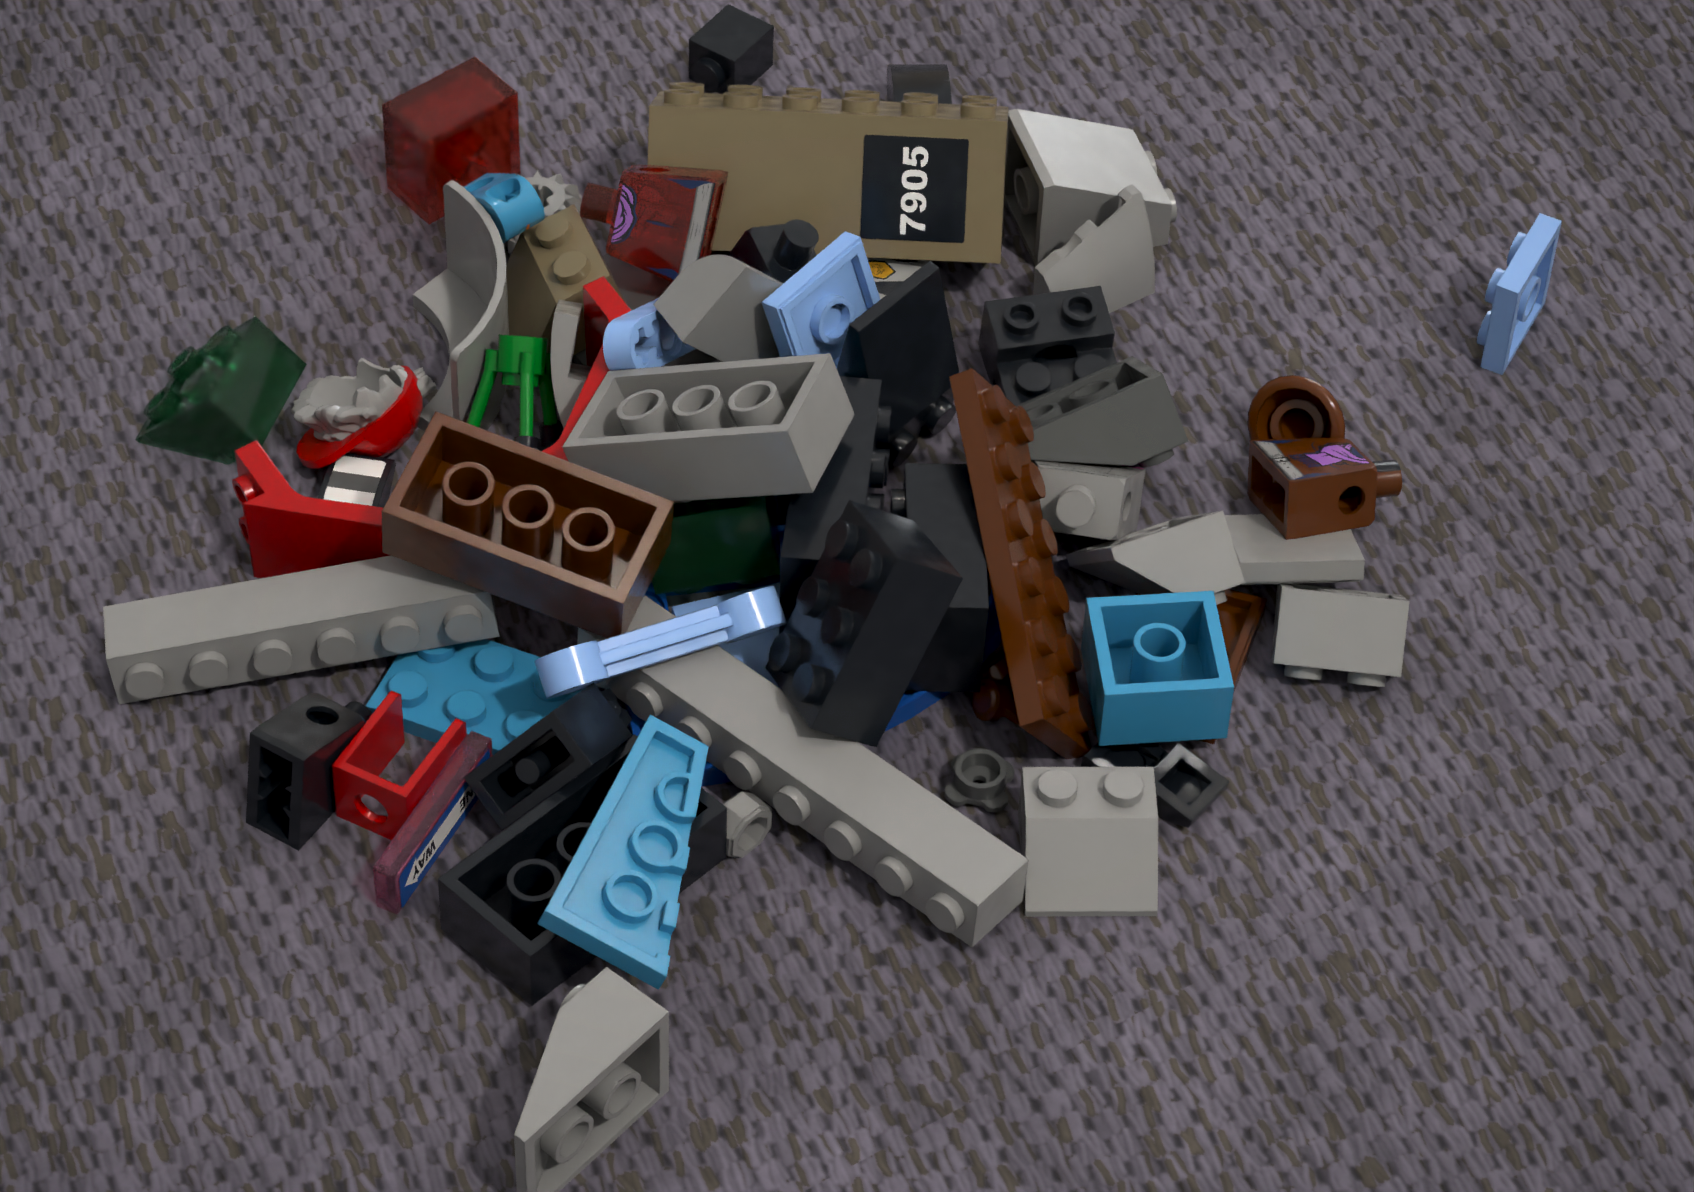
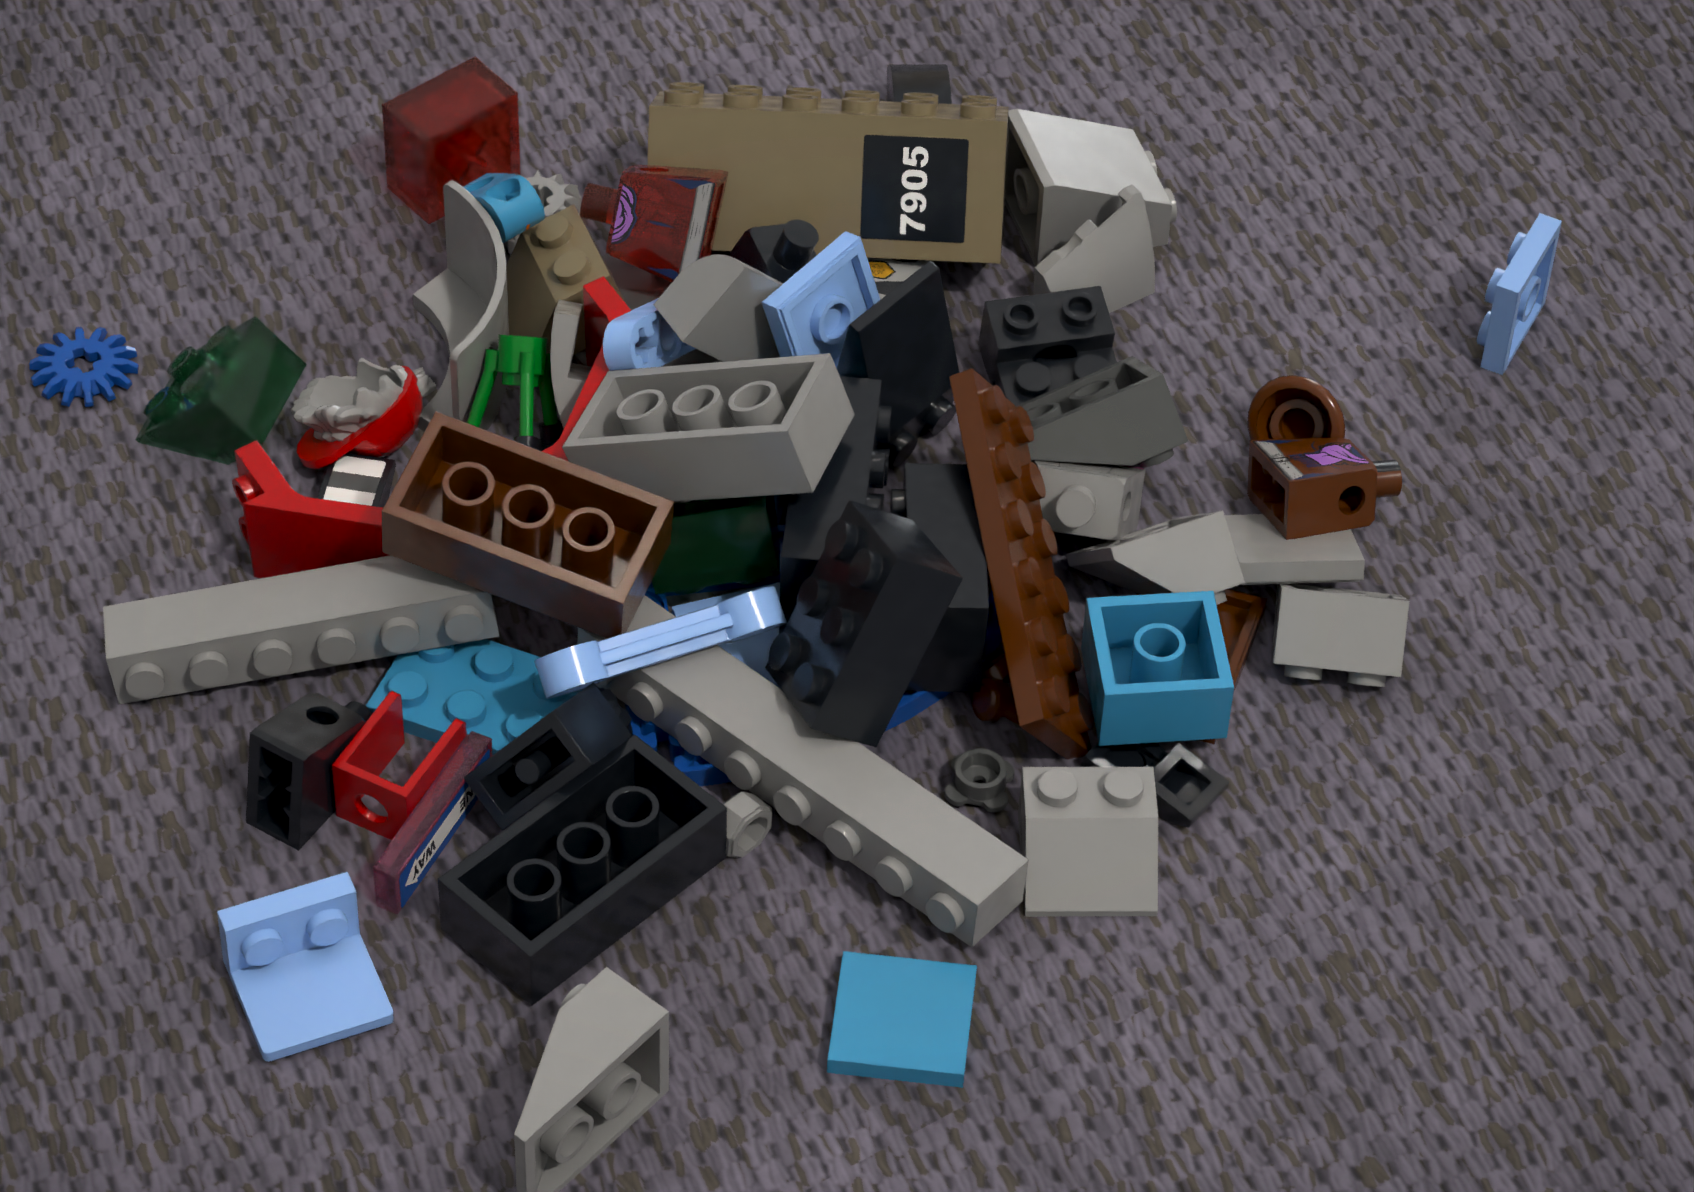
dark azure wing [537,714,709,990] -> none
black brick [689,4,774,94] -> none
none -> blue gear [29,327,139,407]
none -> light blue bracket [217,872,394,1062]
none -> dark azure tile [827,951,977,1088]

